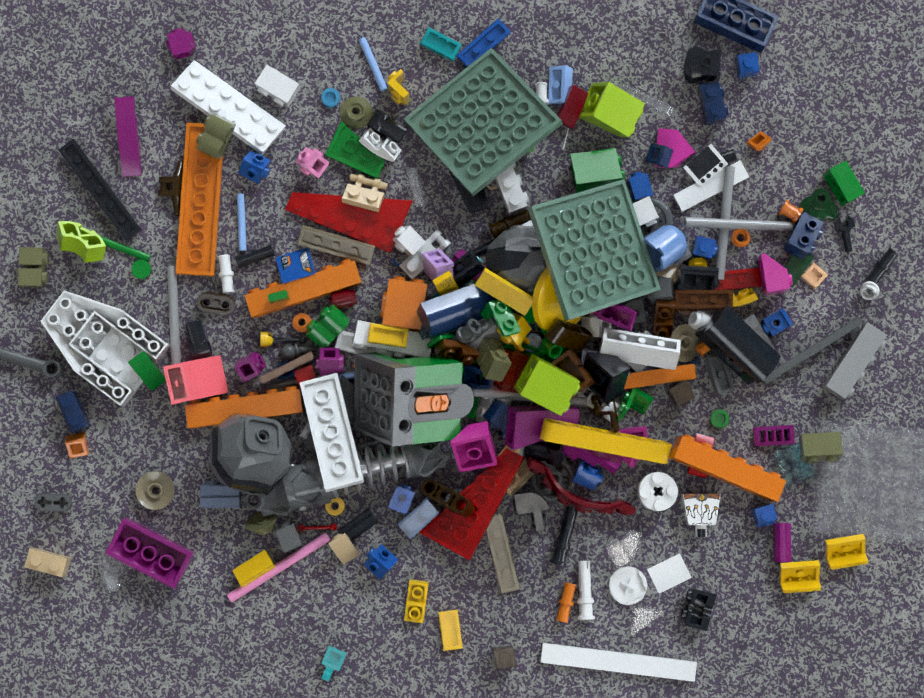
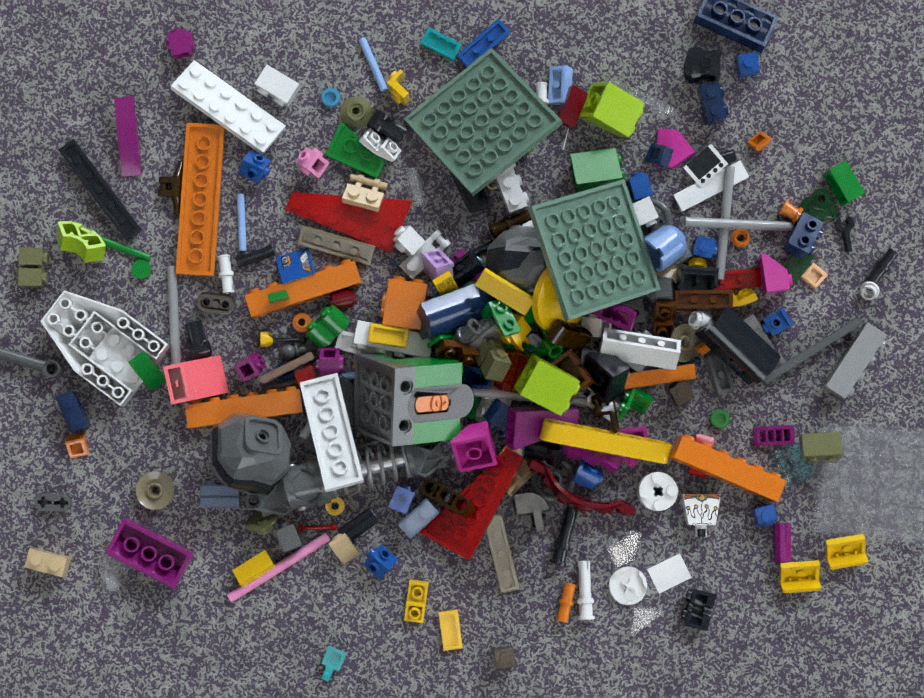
olive brick [196,114,236,159] -> none
white tile [540,643,697,682] -> none

